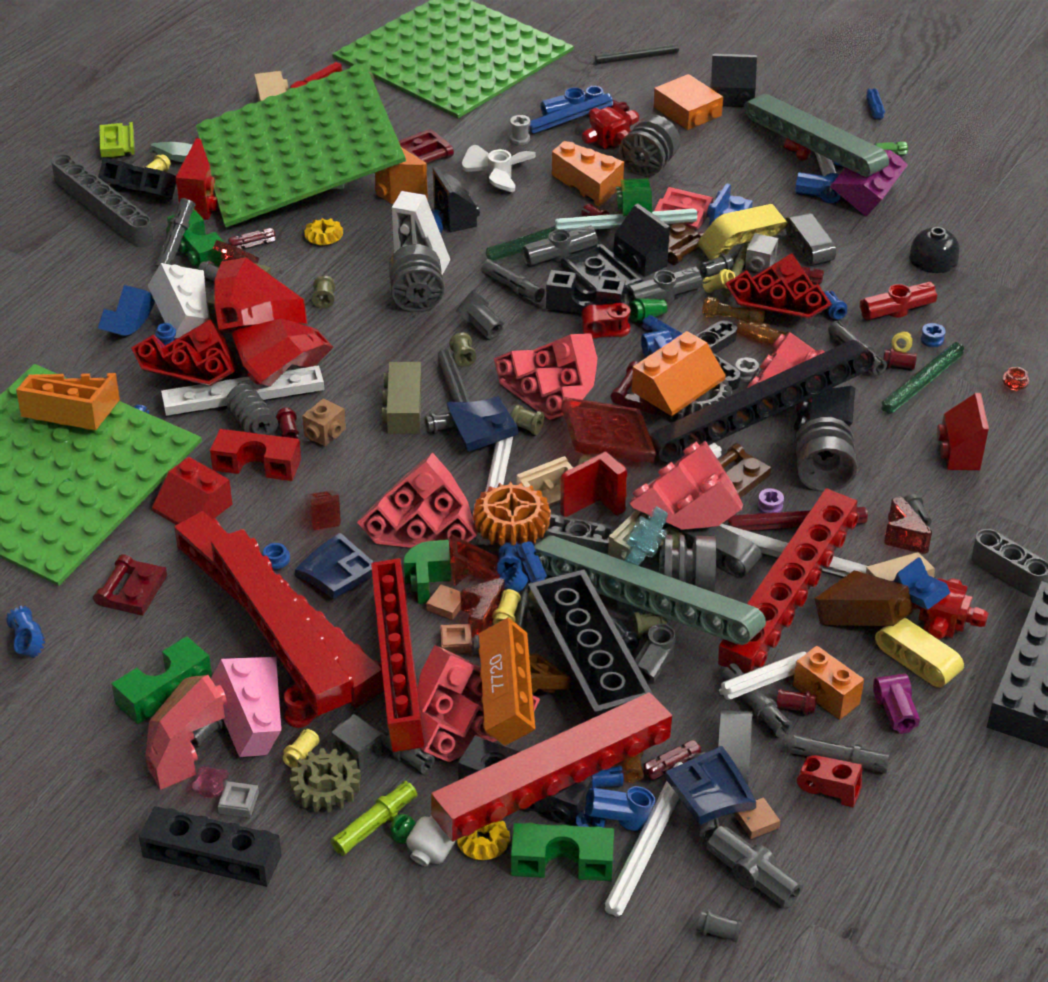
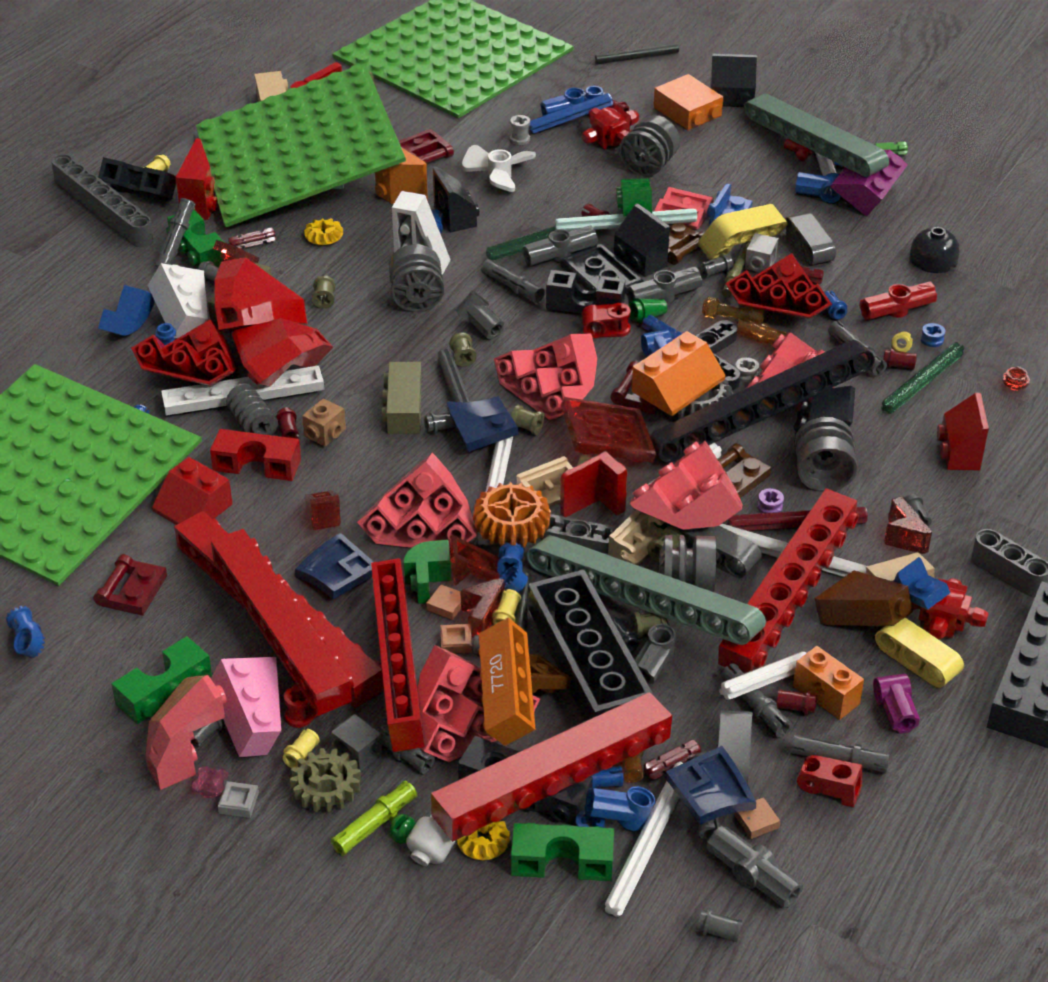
orange wedge [16,373,120,430] -> none
lime plate [100,122,135,158] -> none
black brick [138,806,282,887] -> none
sand green slope [149,142,192,163] -> none
blue plate [262,543,290,569] -> none
blue axle [517,541,547,583] -> none
orange wedge [552,141,624,207] -> none
clear light blue gear [624,506,668,566] -> none
light yellow pin [703,269,735,293] -> none
blue axle [866,88,885,119] -> none

